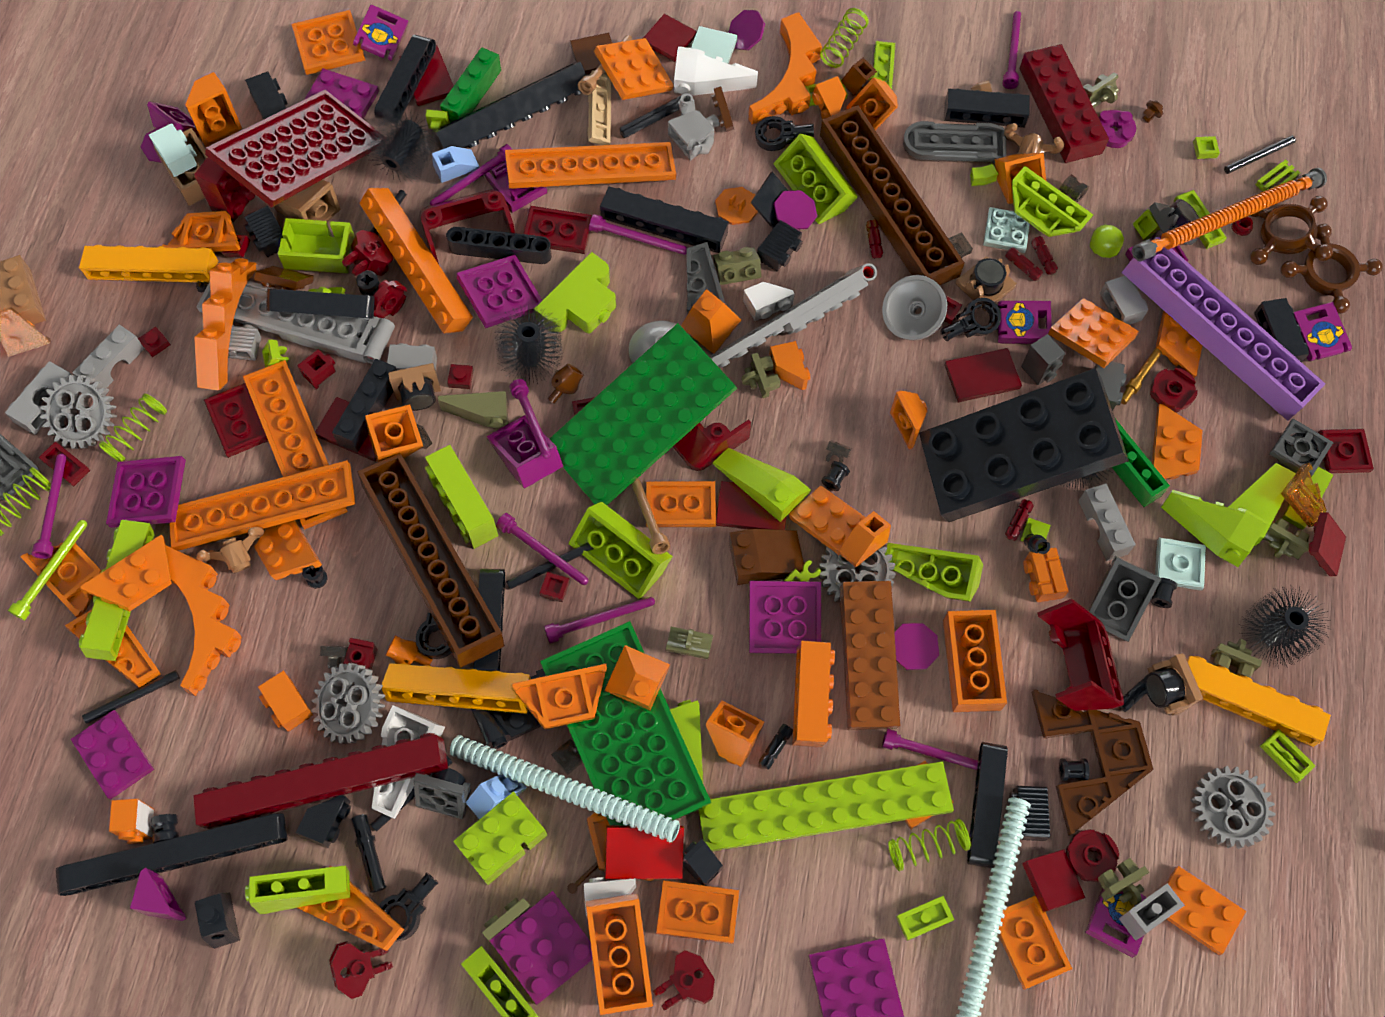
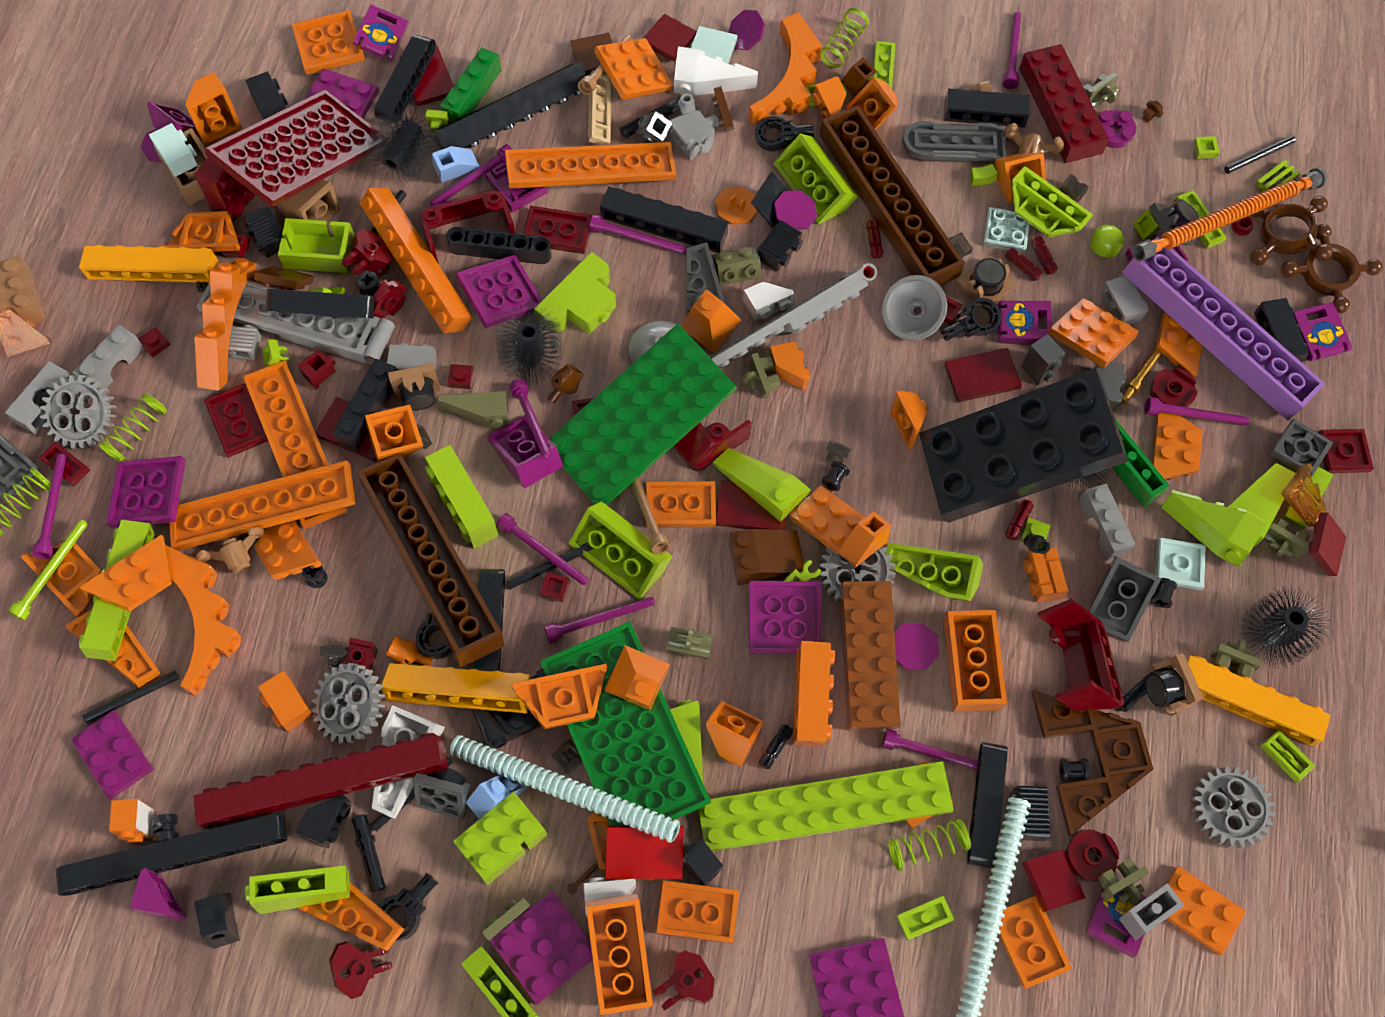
none -> dark grey brick [636,111,672,143]
none -> magenta piece [1144,397,1250,425]

